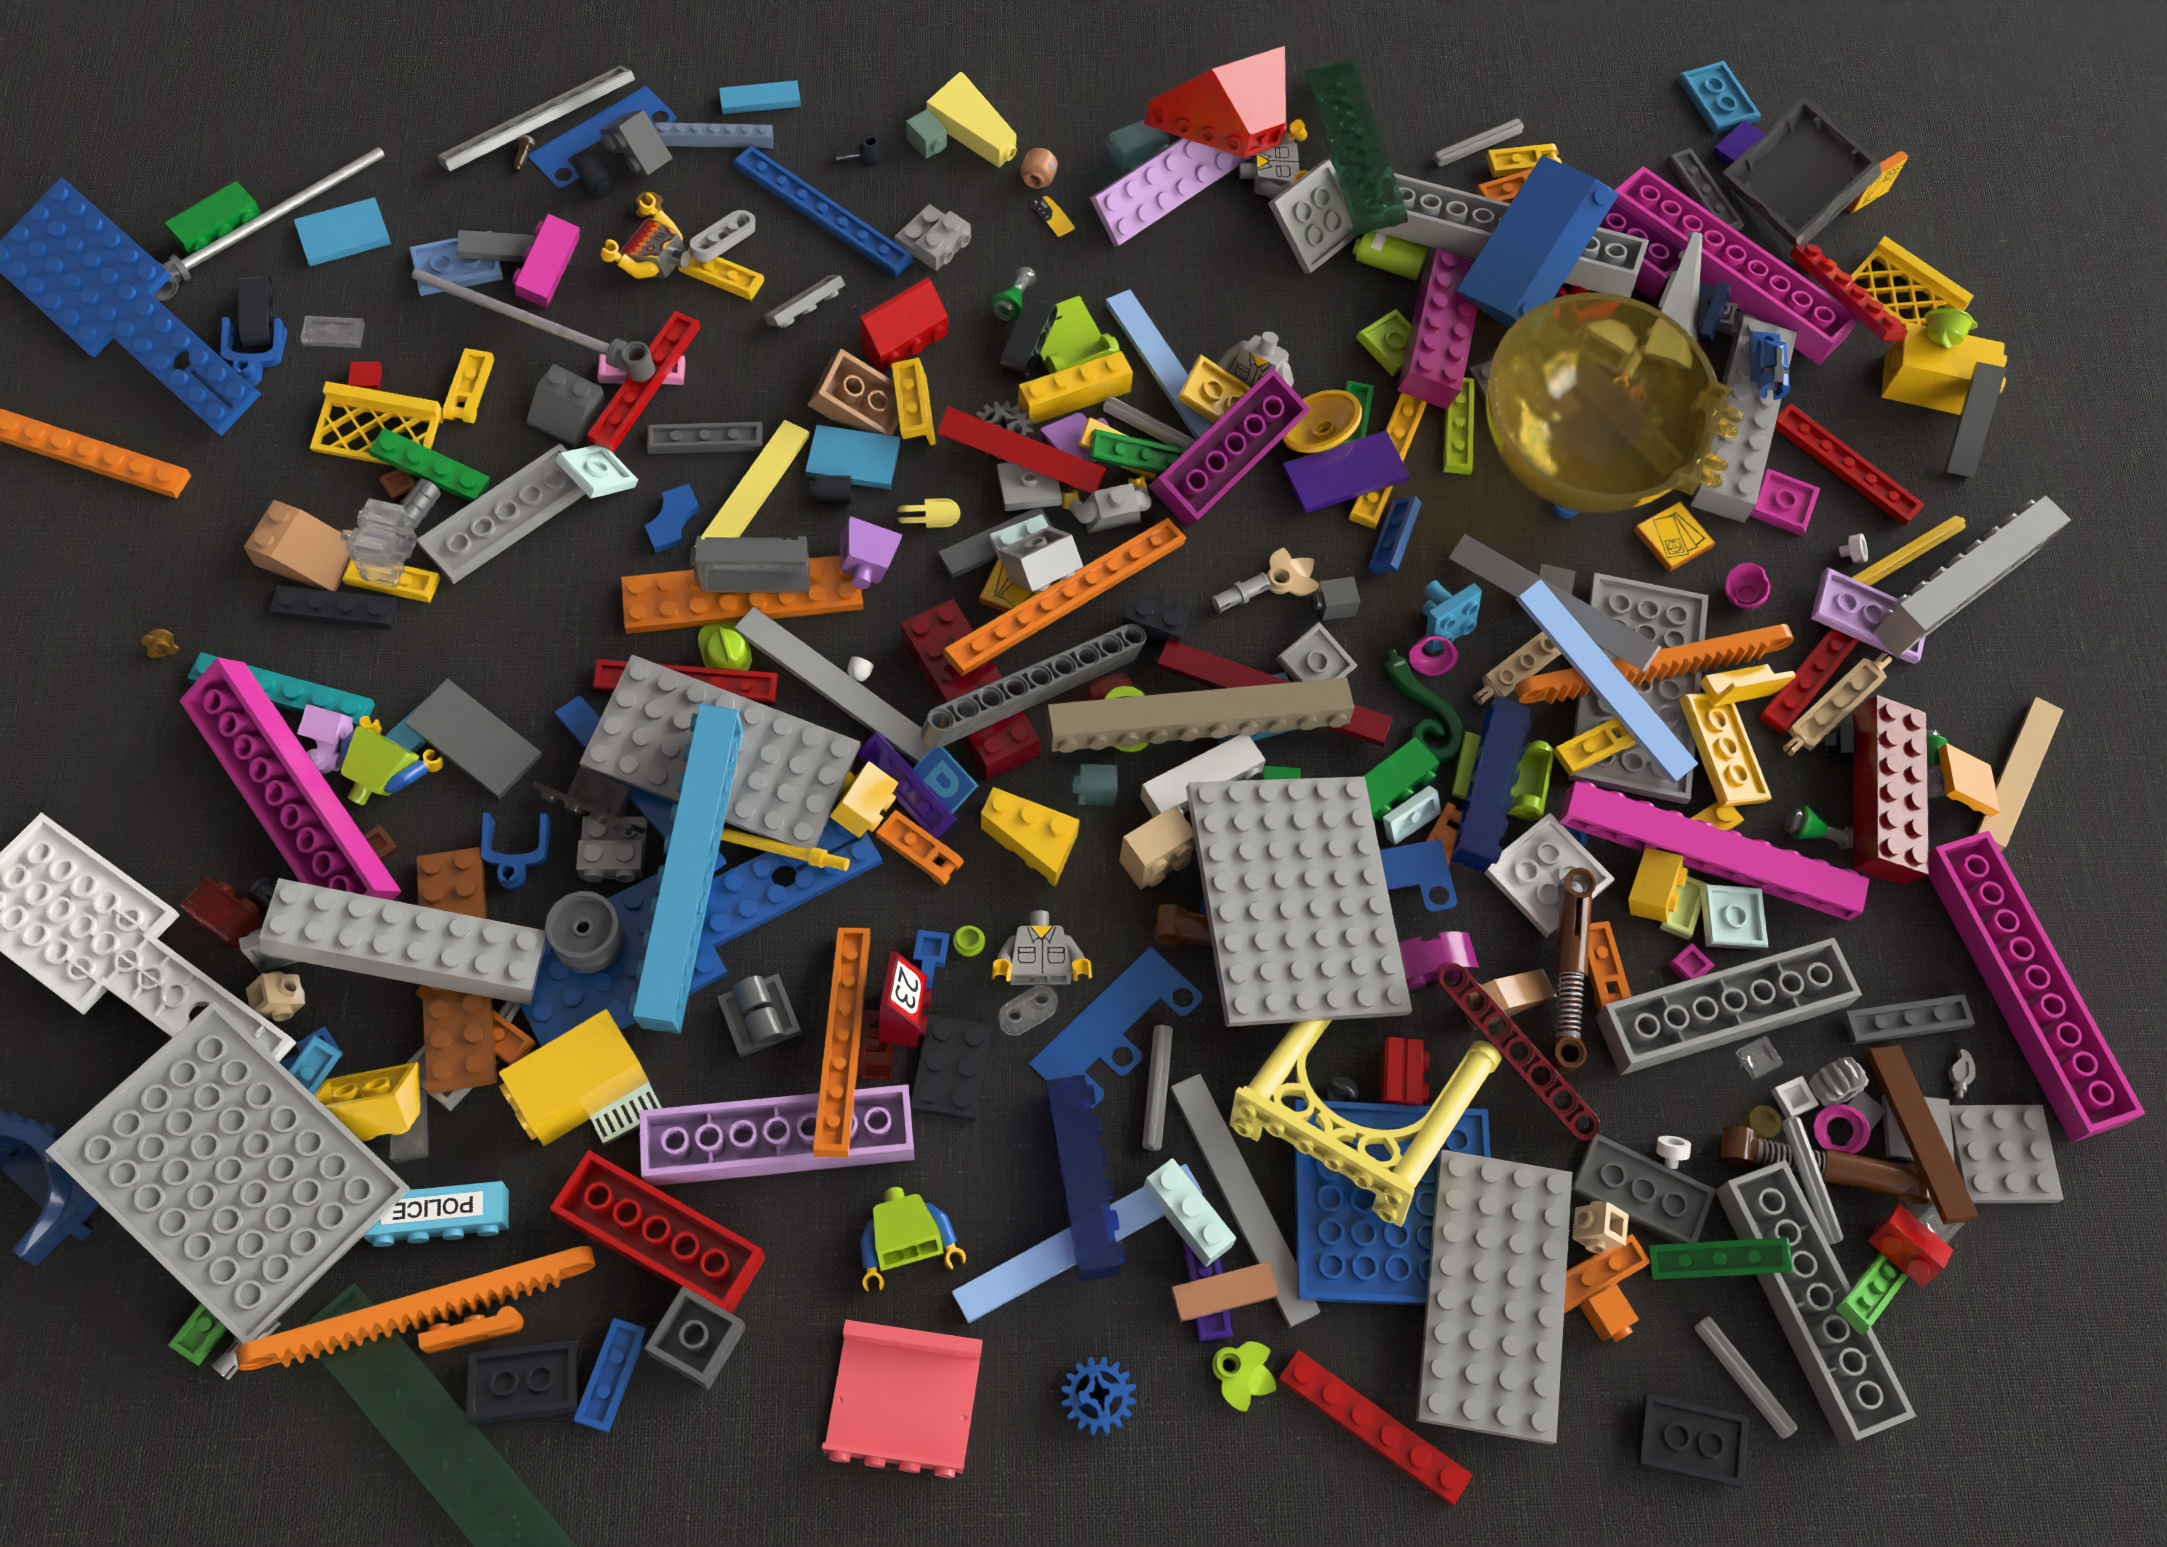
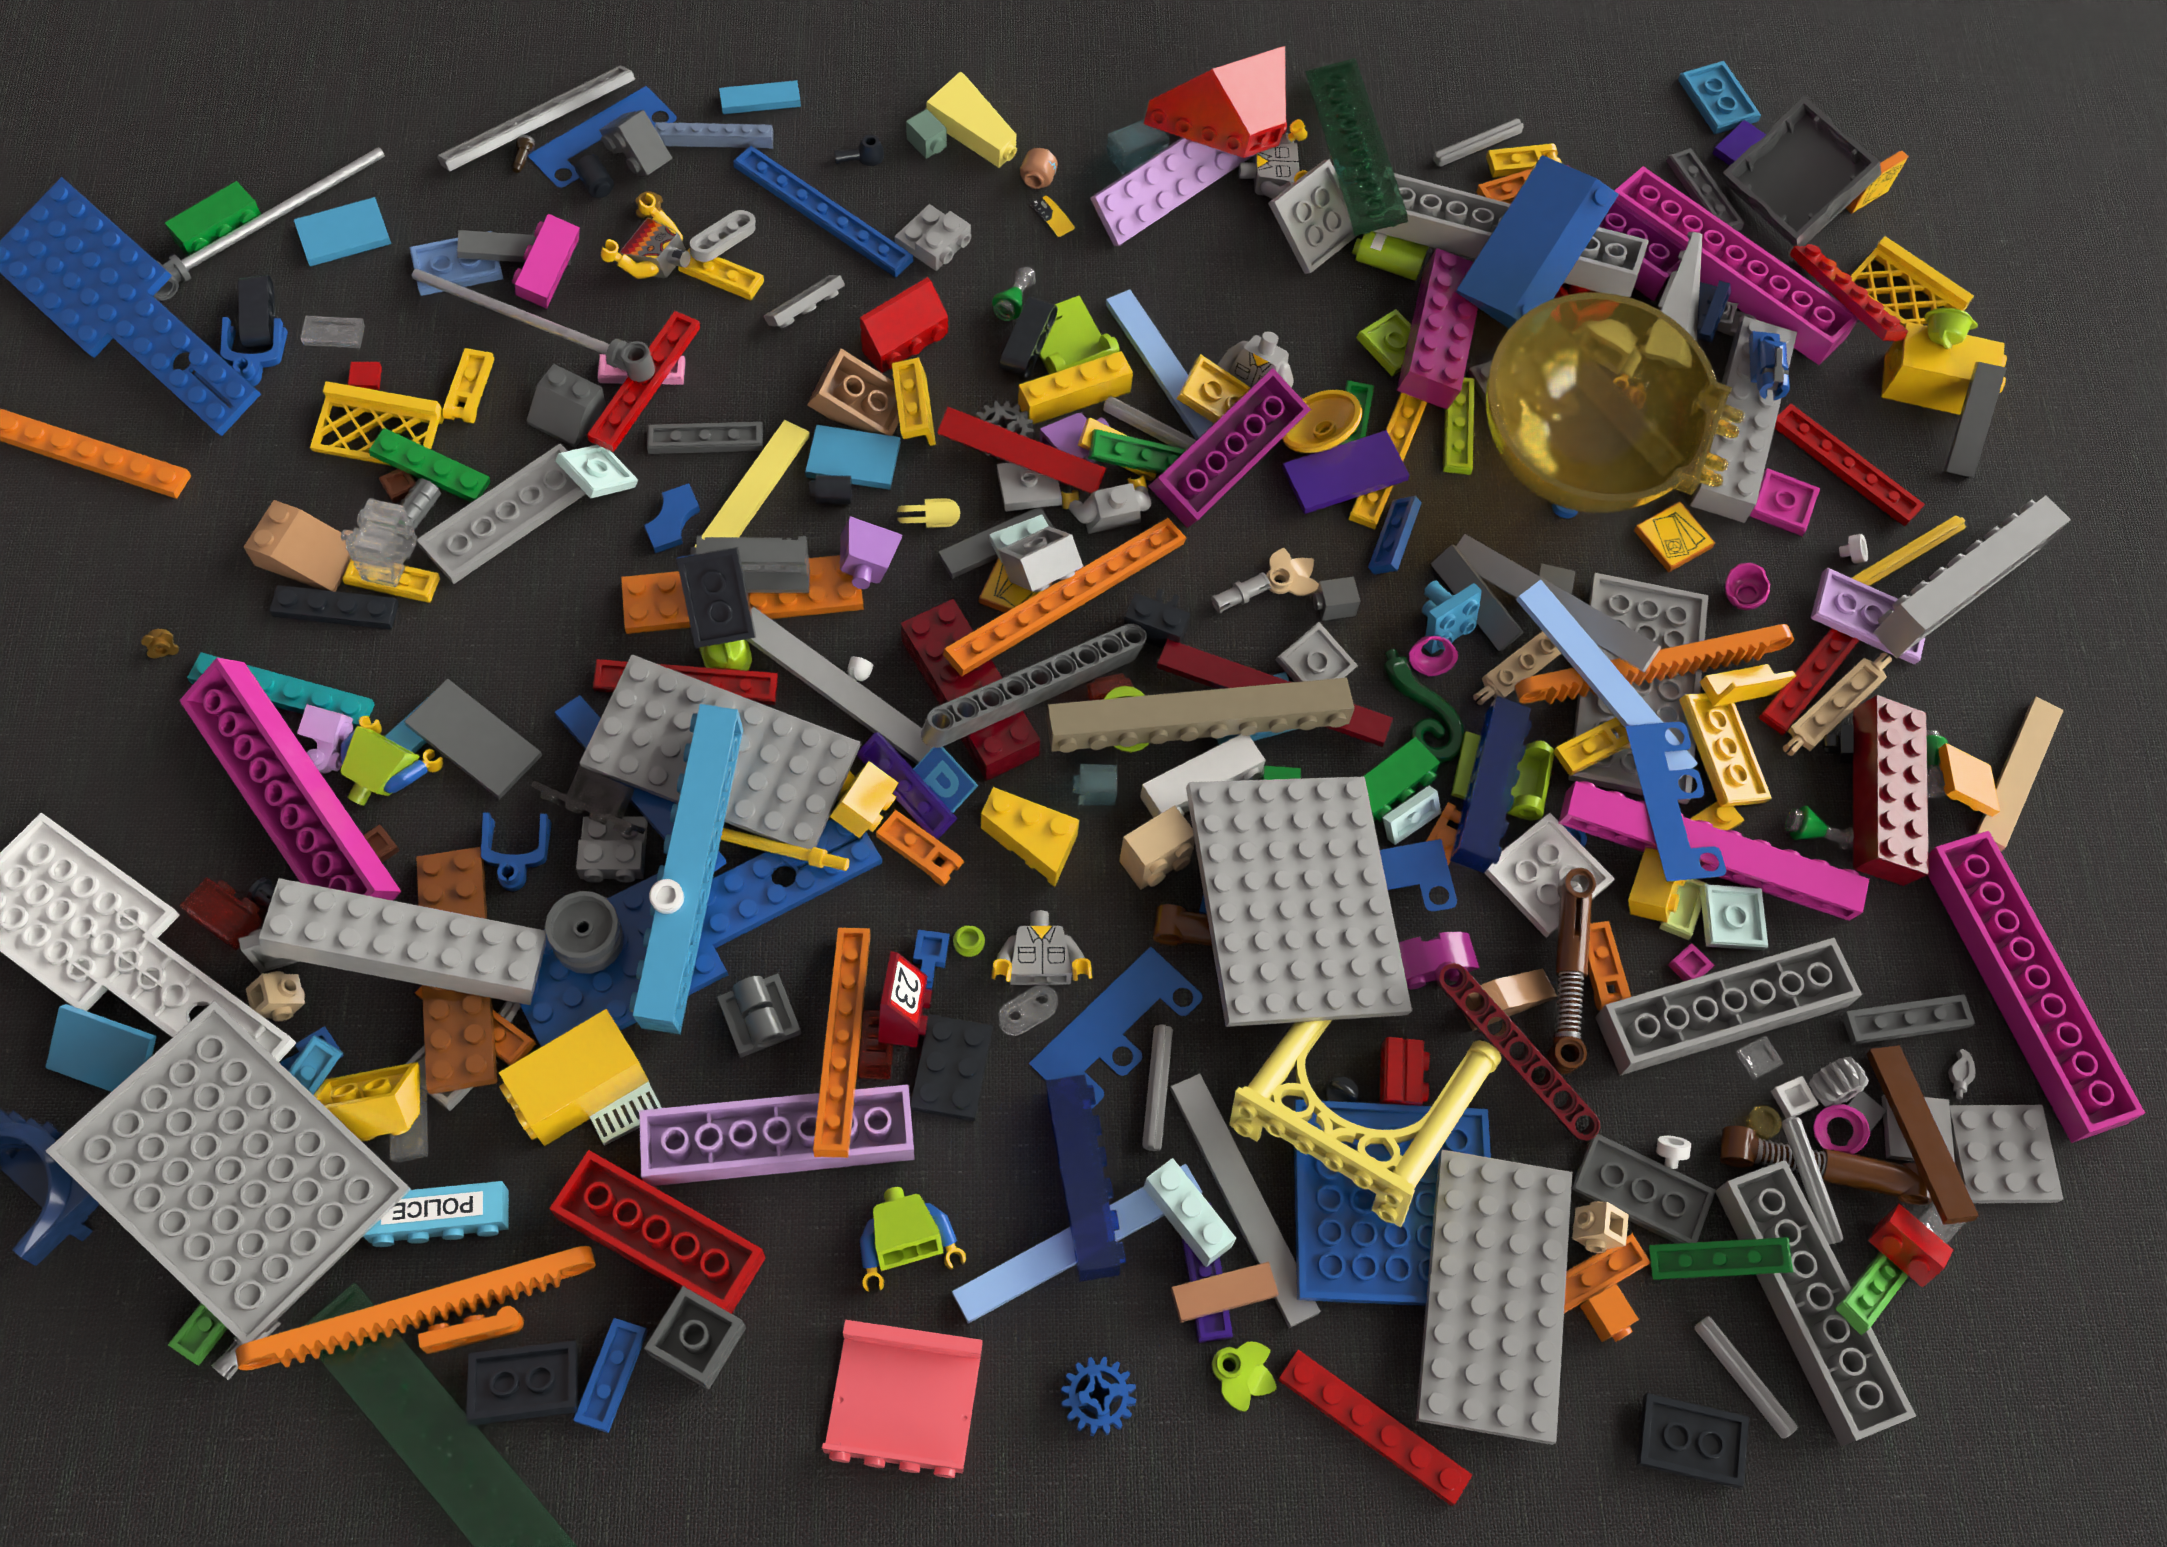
none -> dark azure tile [46,1004,156,1092]
none -> white tile [649,879,684,914]
none -> black plate [676,547,756,648]
none -> dark grey tile [1431,545,1524,651]
none -> blue piece [1625,722,1726,882]

